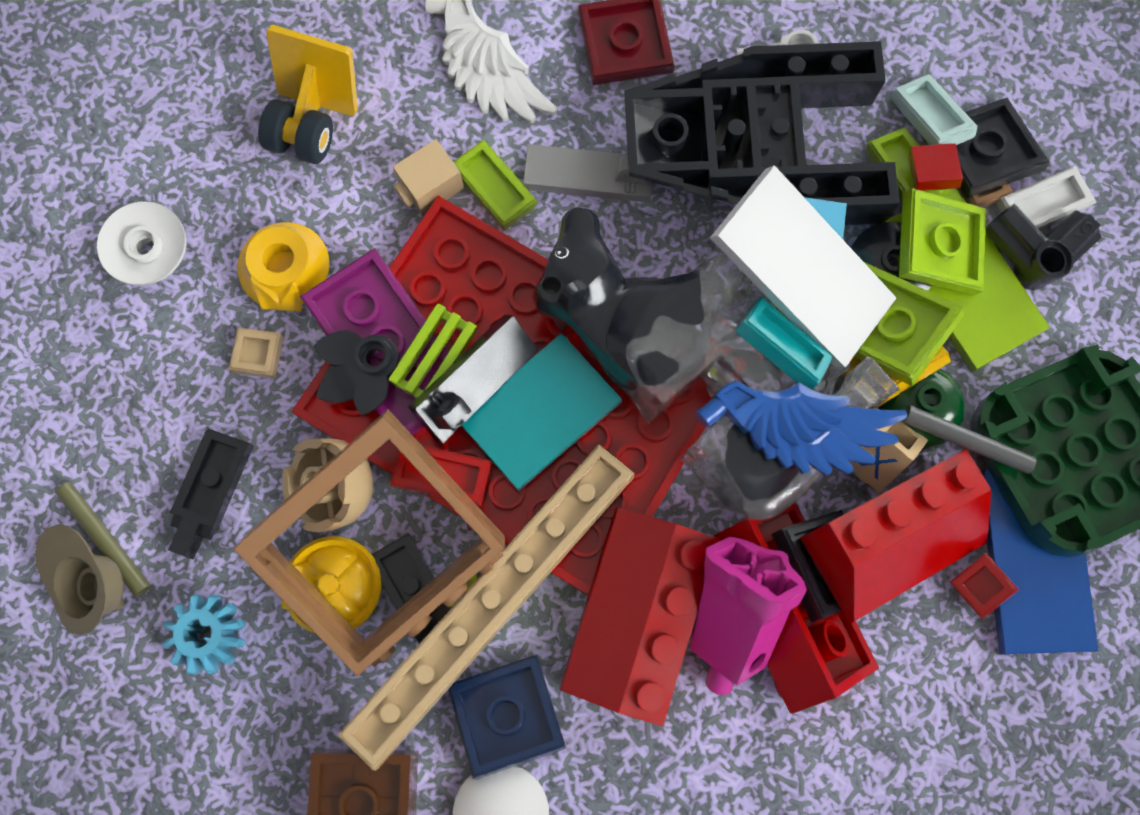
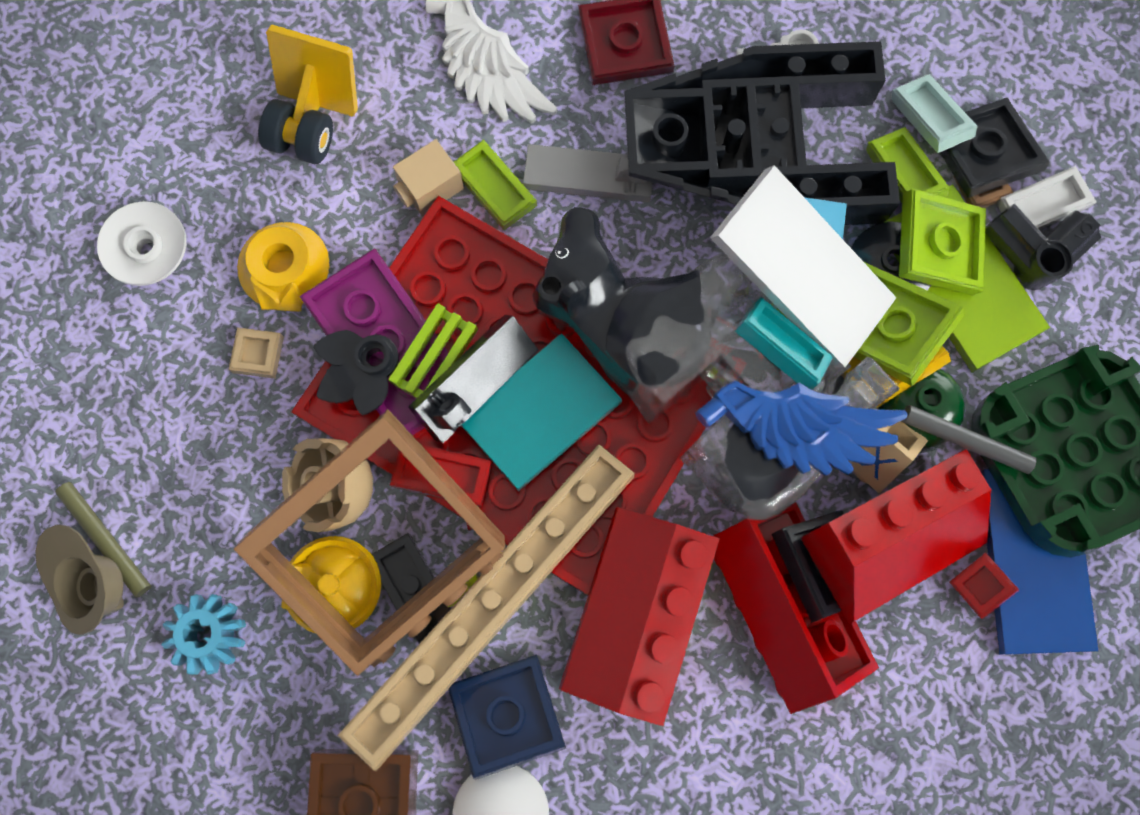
black hinge [168,428,254,559] -> none
dark pink piece [689,537,806,695] -> none
red tile [909,143,963,191] -> none

